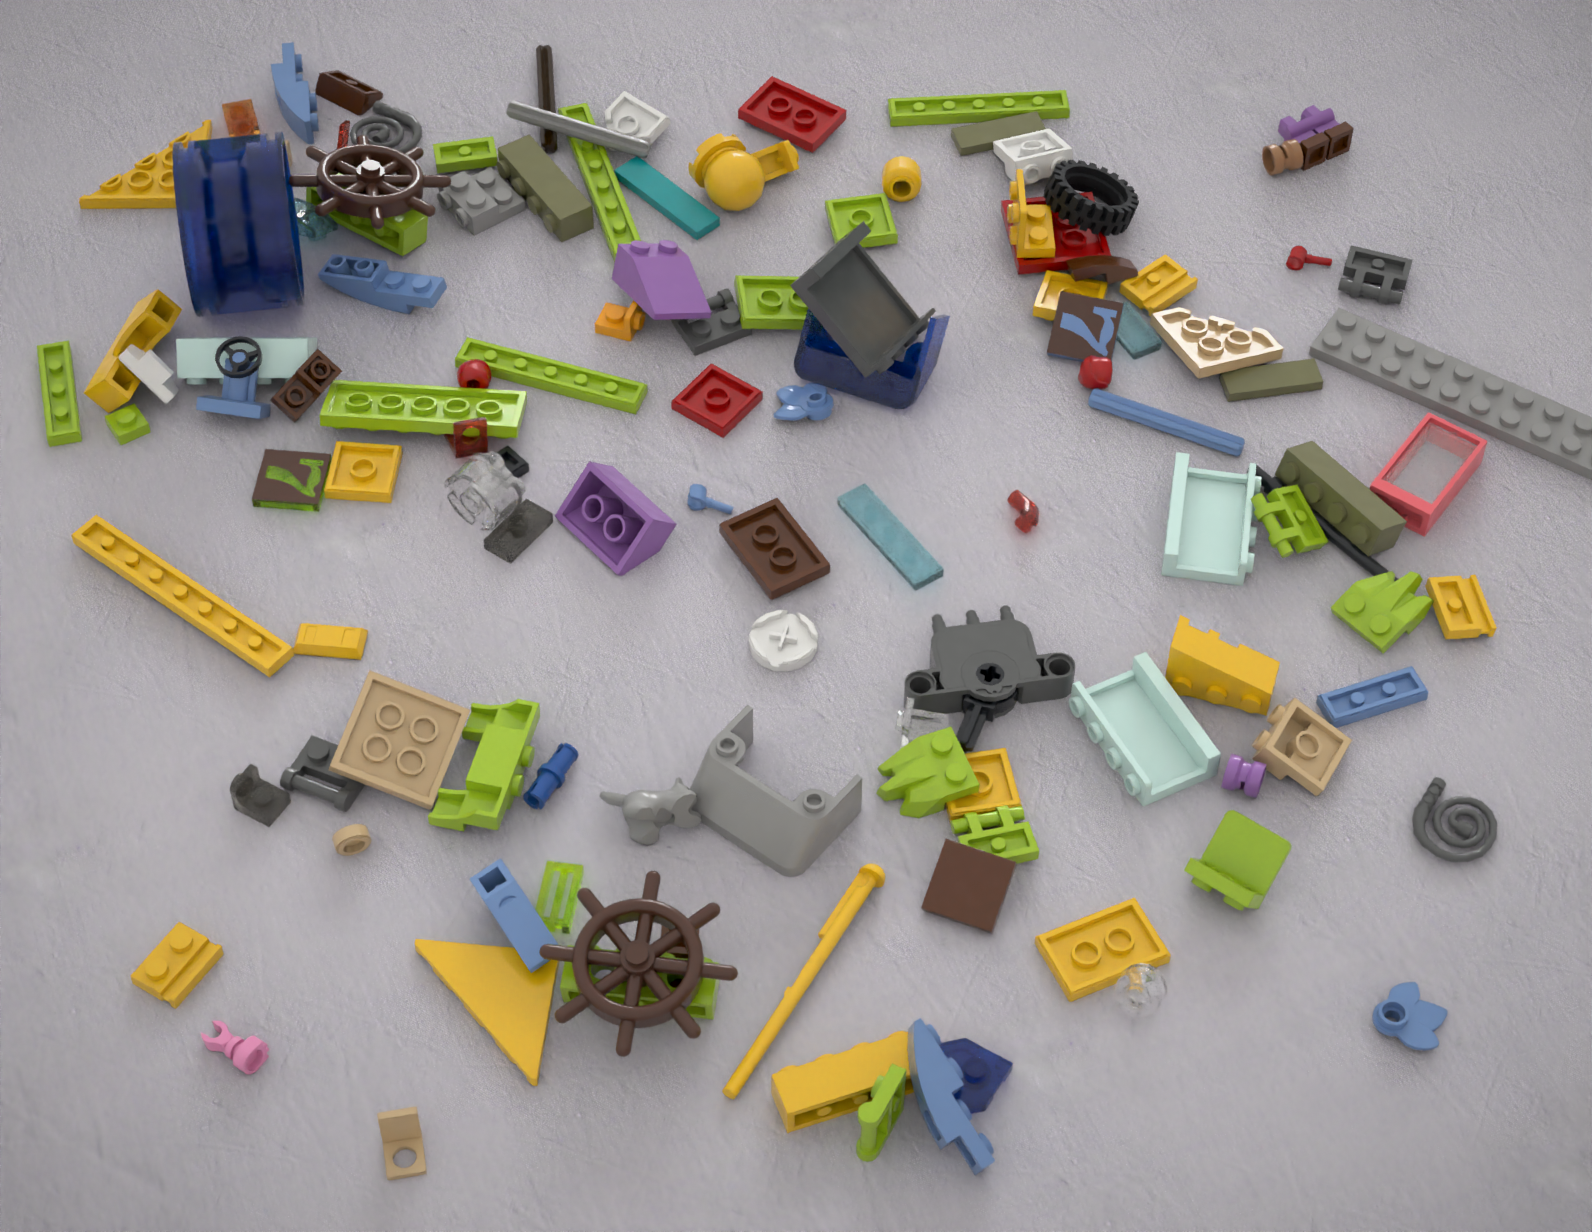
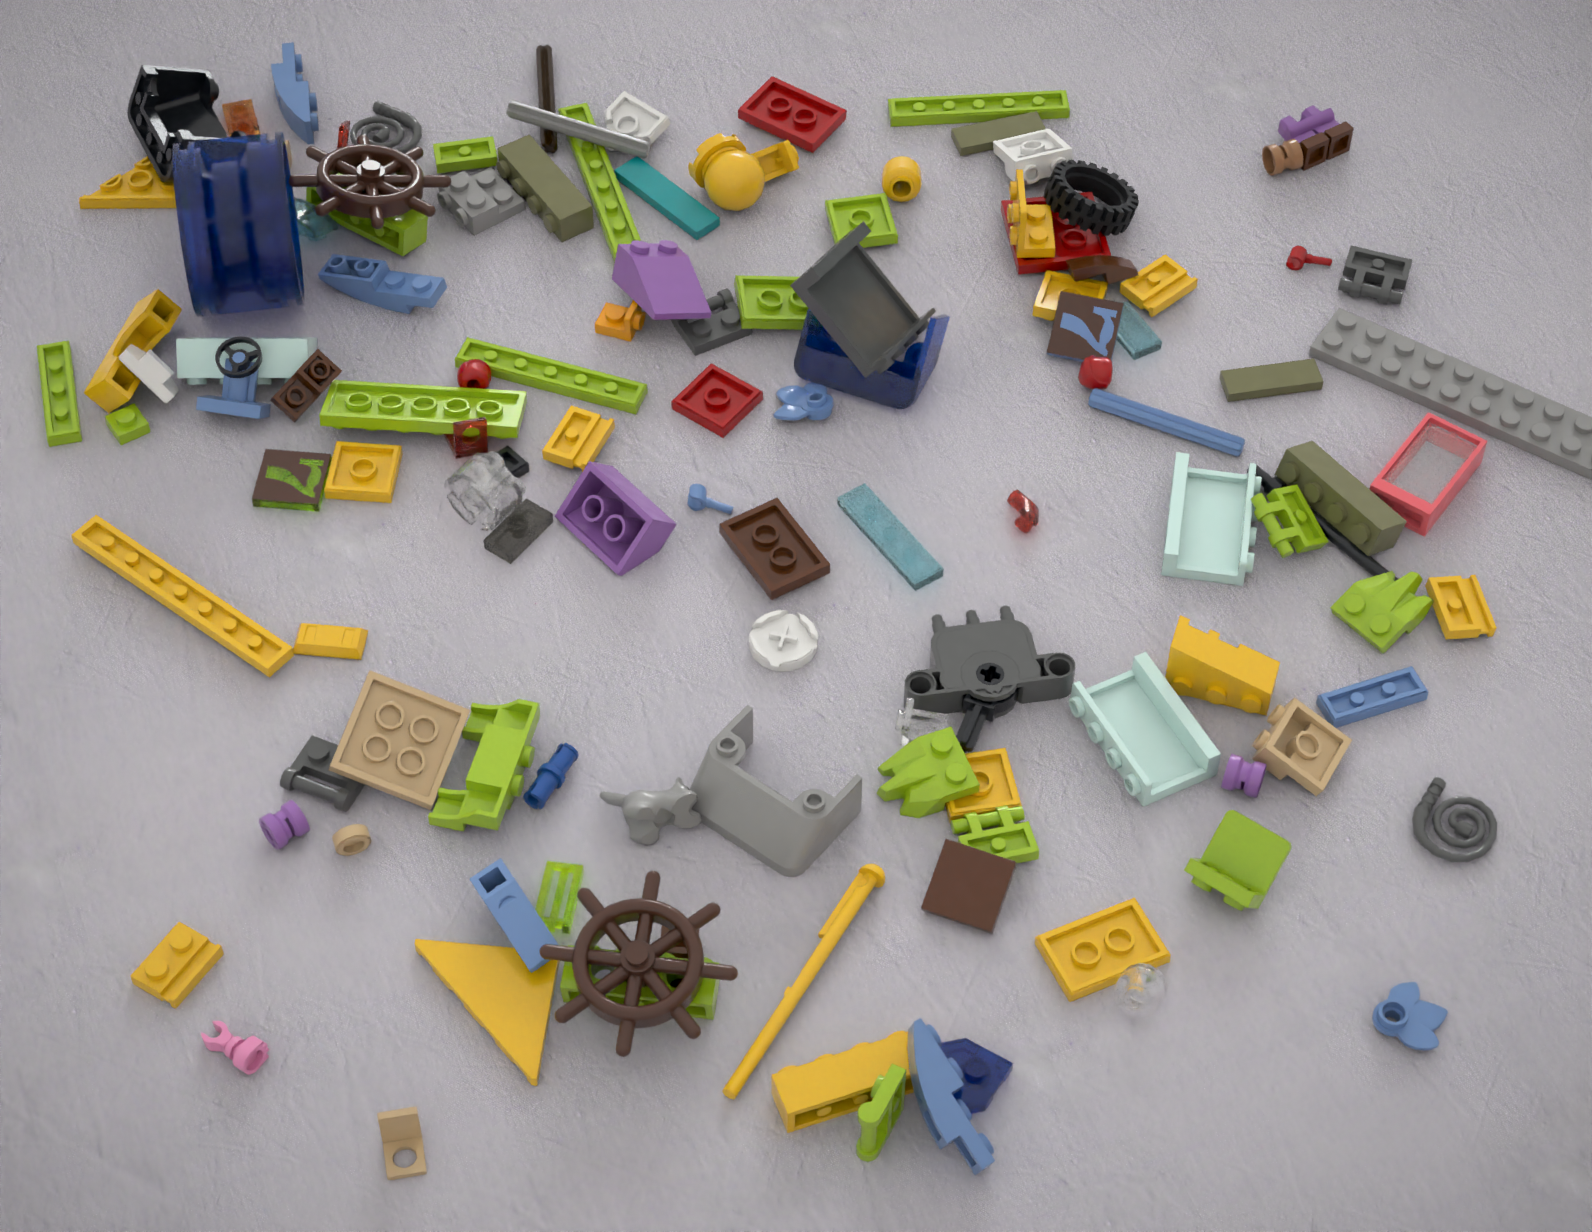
clear smoke bracket [230,764,291,827] -> none
reddish brown slope [315,70,383,115] -> none
tan plate [1150,307,1284,379] -> none
none -> black windscreen [127,64,251,183]
none -> medium lavender wheel [259,800,310,850]
none -> yellow plate [542,405,615,472]

